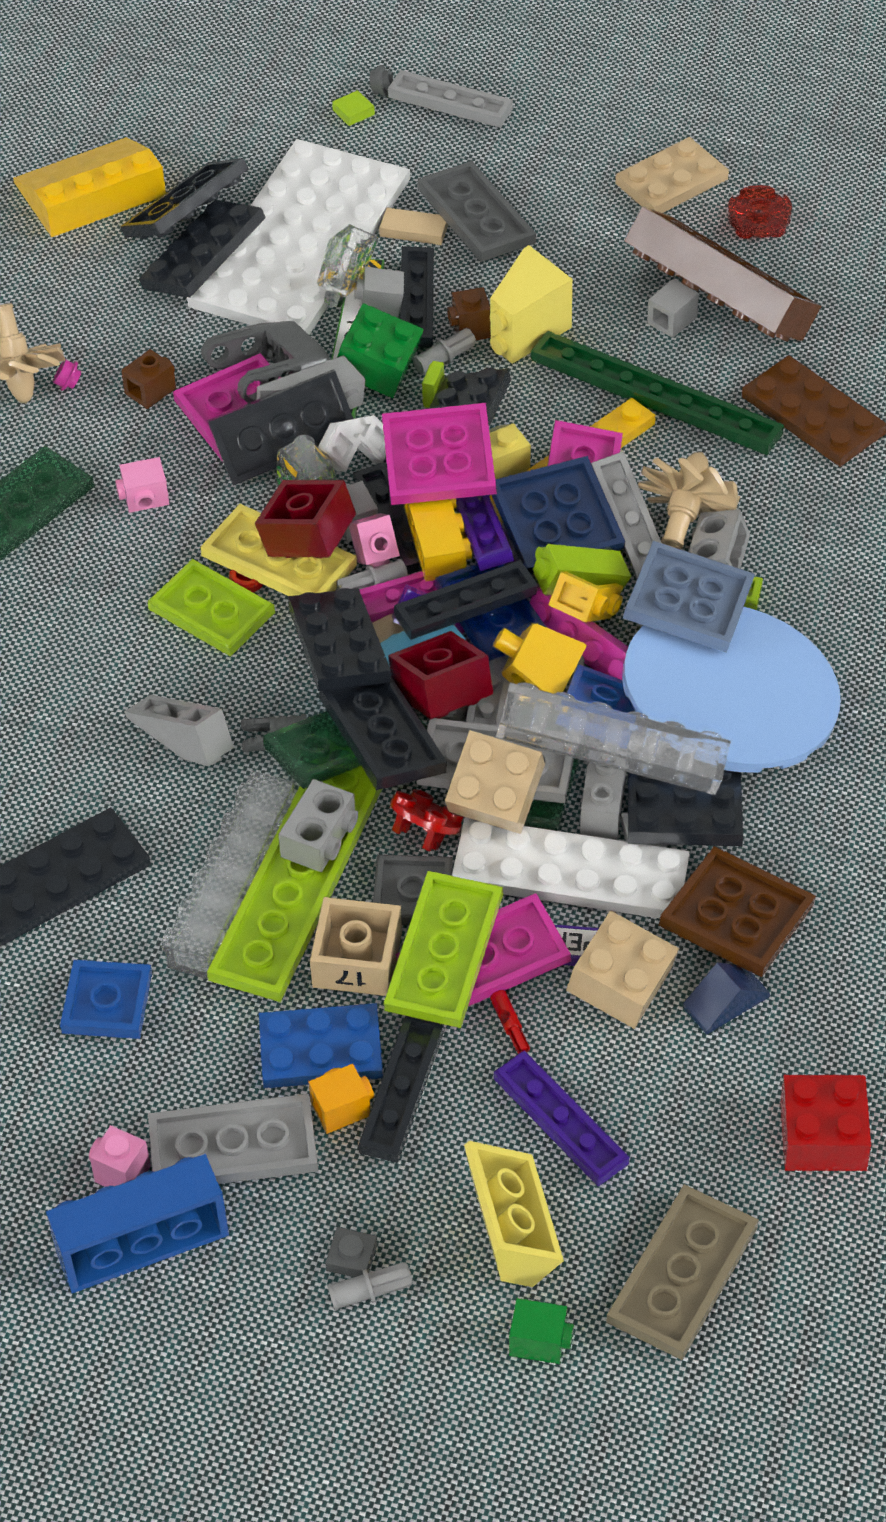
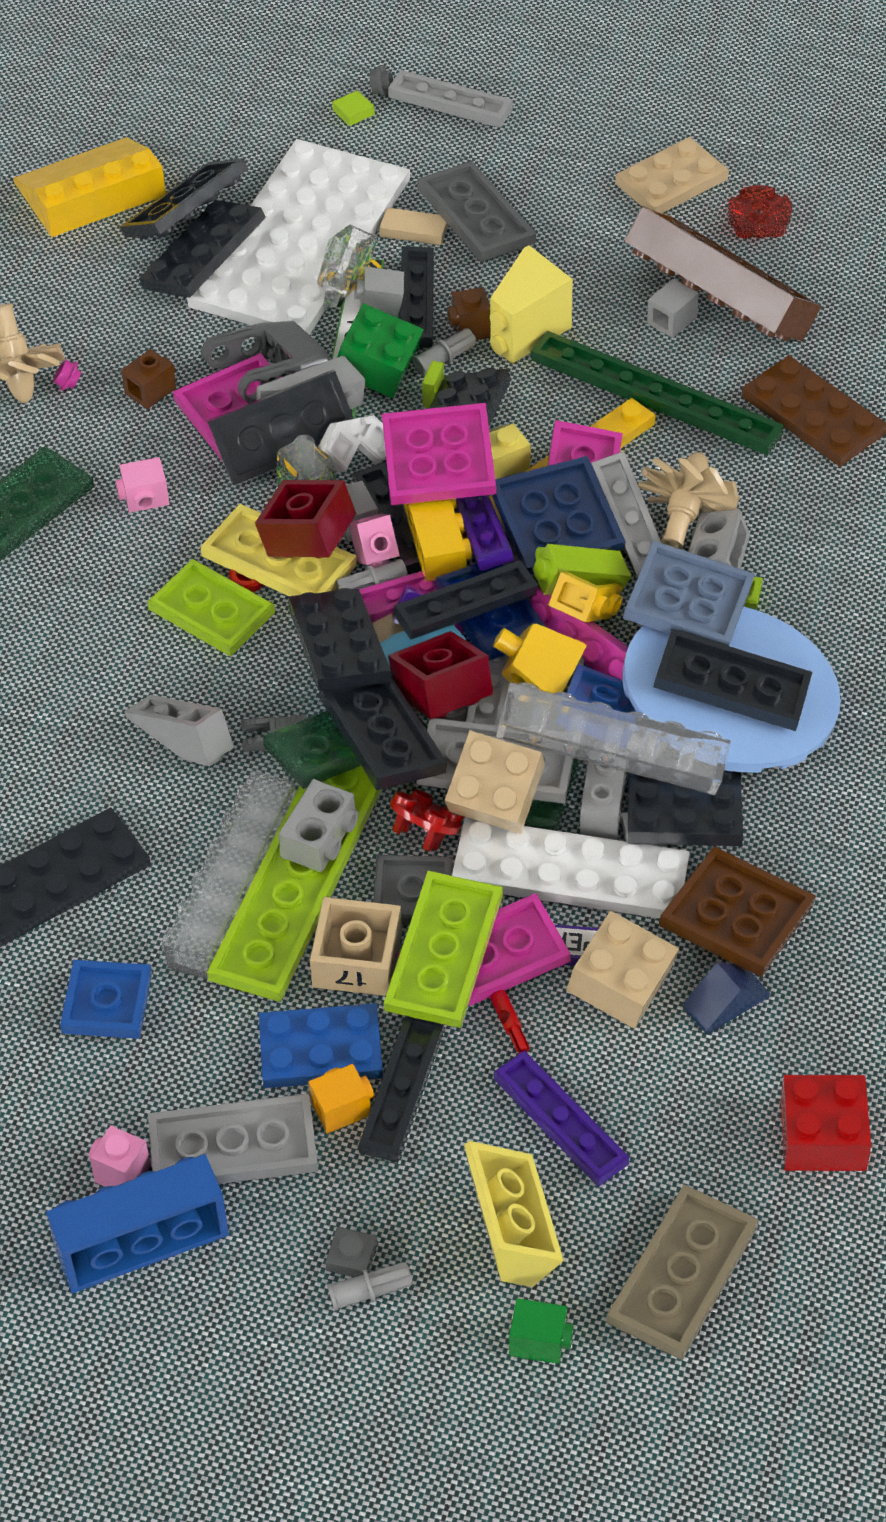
none -> black plate [653,629,812,731]

